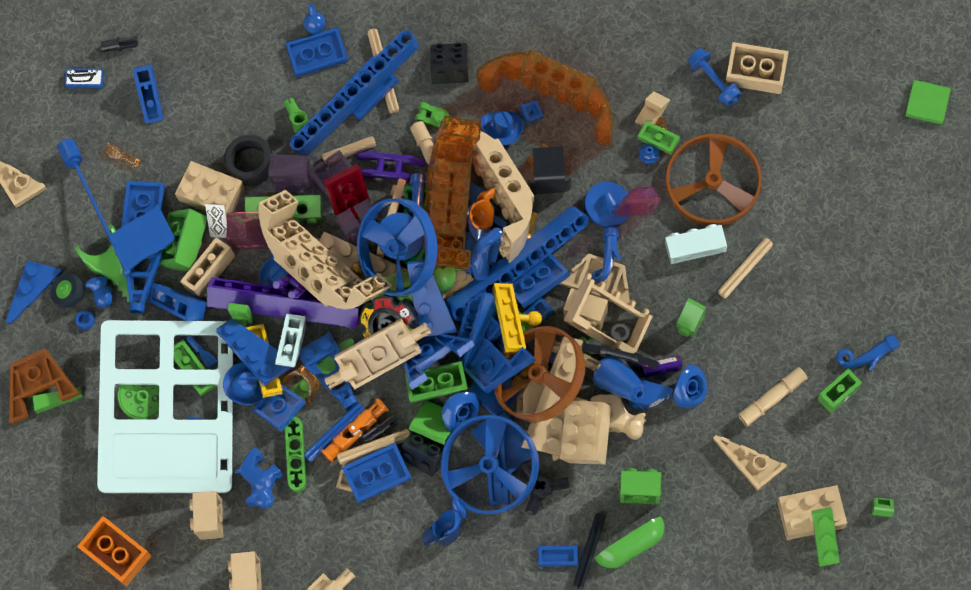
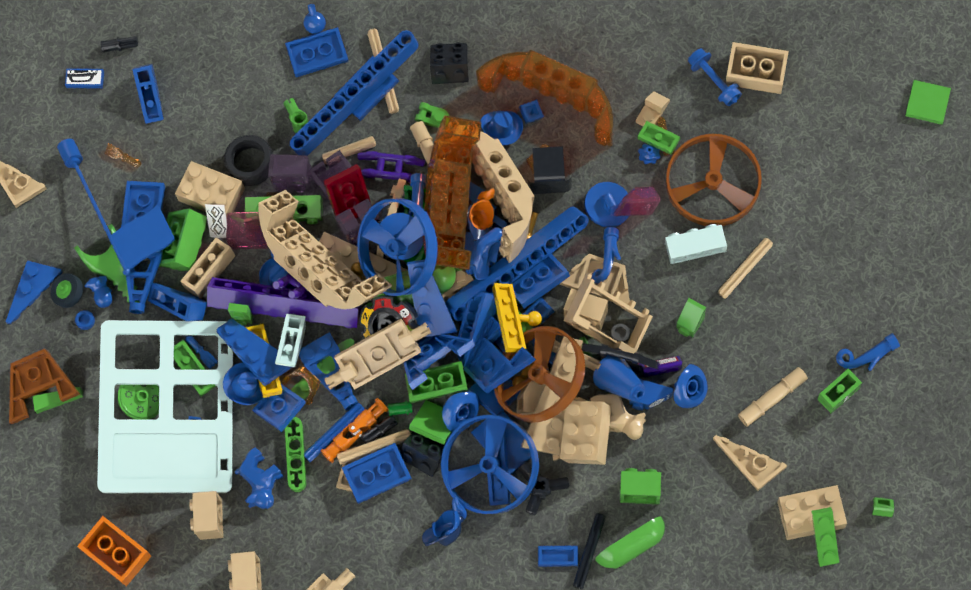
none -> green pin [388,400,412,416]

